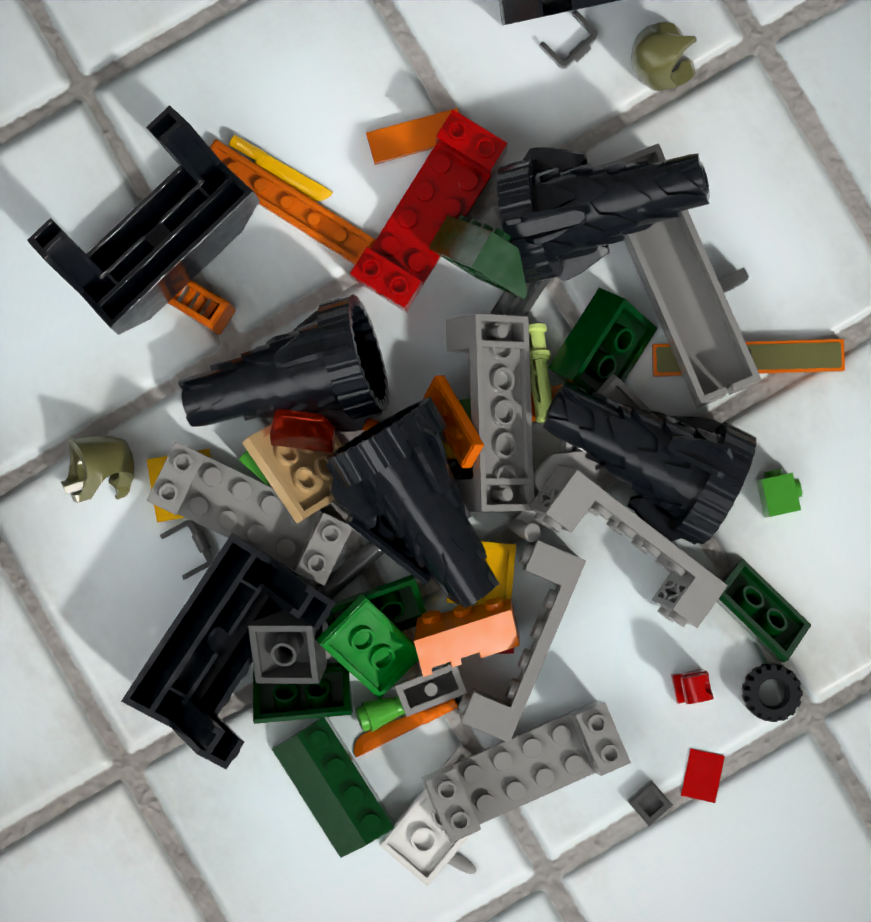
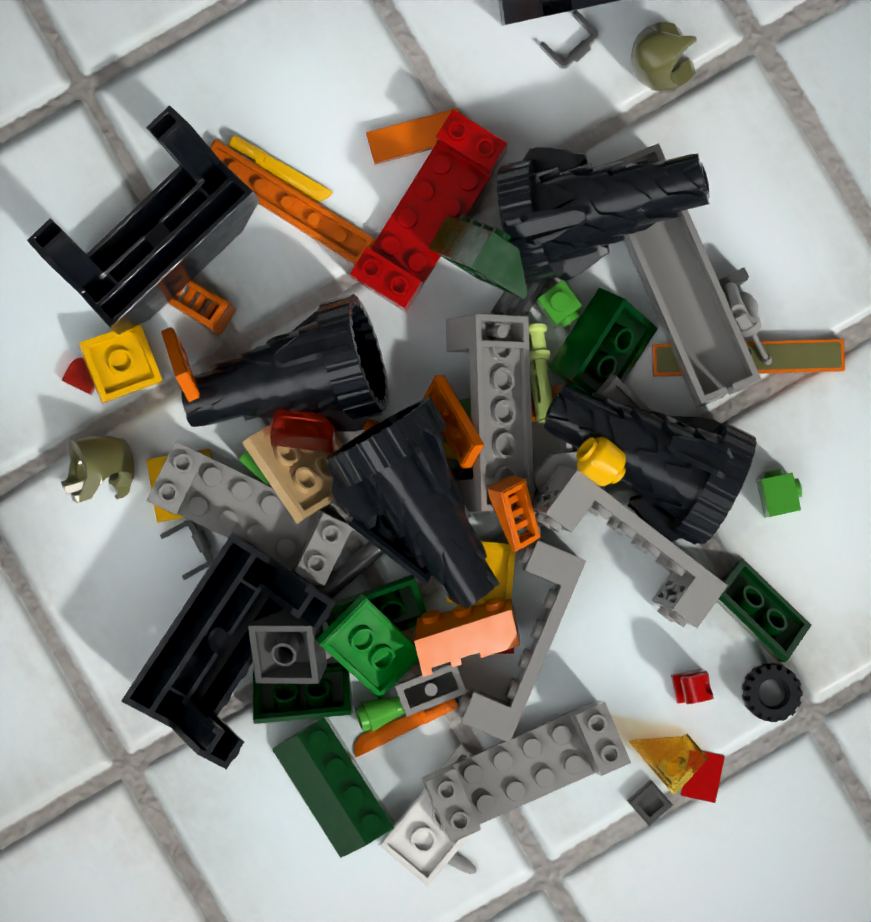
none -> clear red tile [61,358,95,395]
none -> yellow plate [78,324,163,404]
none -> orange tile [161,327,200,402]
none -> orange slope [487,476,541,552]
none -> bright green brick [535,280,582,329]
none -> yellow head [576,437,626,486]
none -> clear yellow slope [629,734,708,795]
none -> light grey piece [724,282,772,365]

